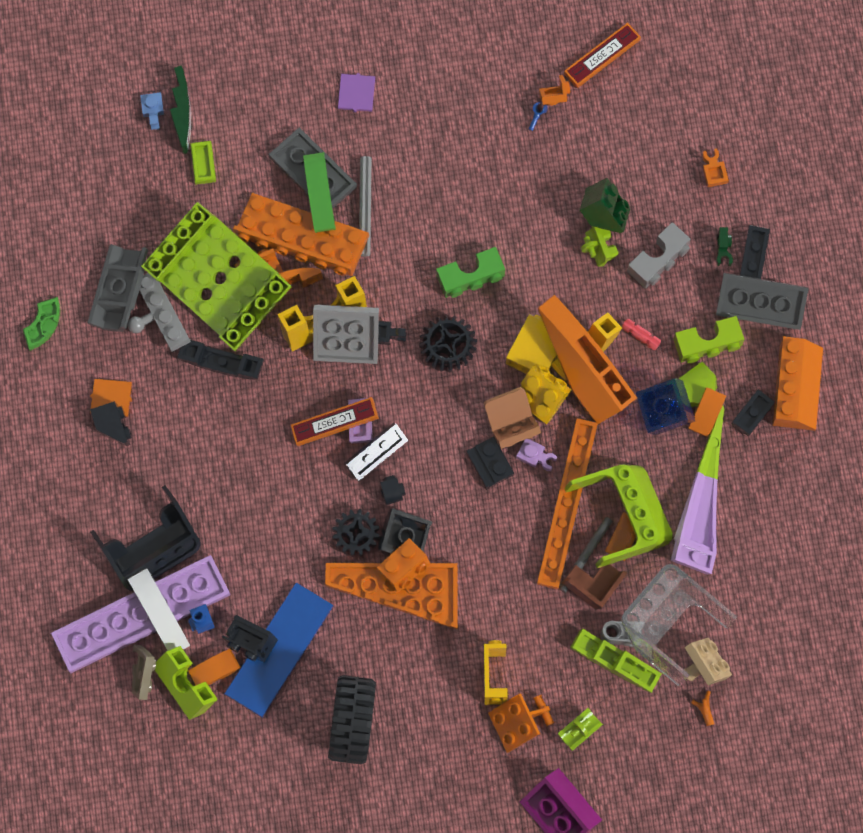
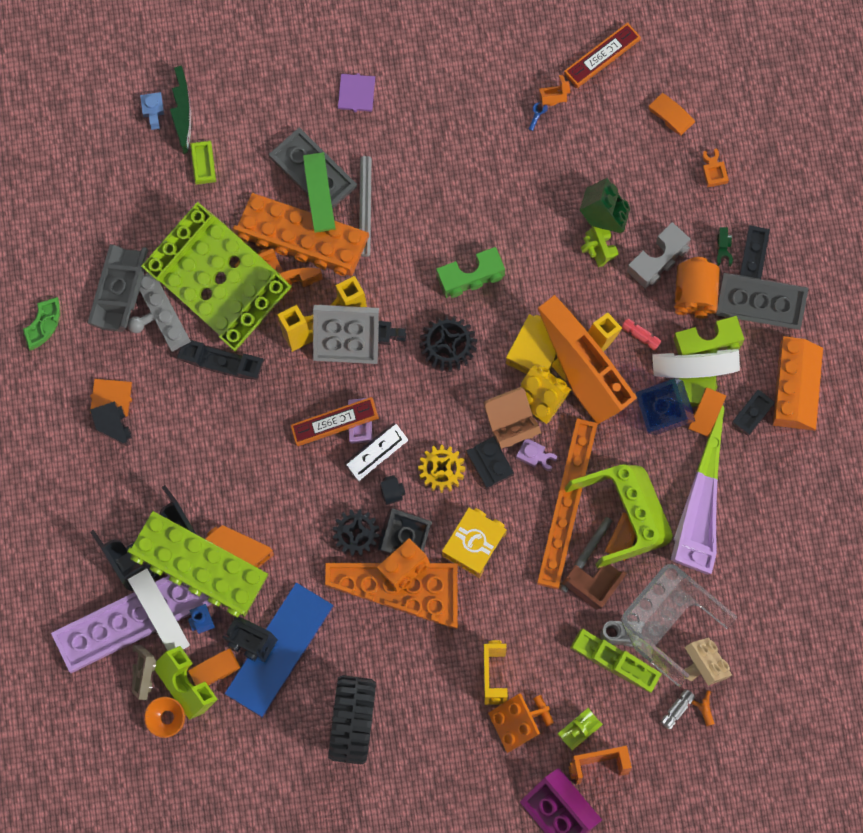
none -> lime bracket [127,511,269,618]
none -> orange piece [144,697,185,738]
none -> orange slope [205,525,274,568]
none -> yellow gear [418,445,465,493]
none -> yellow panel [442,508,507,578]
none -> orange panel [568,746,632,785]
none -> orange slope [648,93,695,136]
none -> white slope [652,349,740,378]
none -> light grey axle [661,689,695,729]
none -> orange cylinder [674,257,720,319]

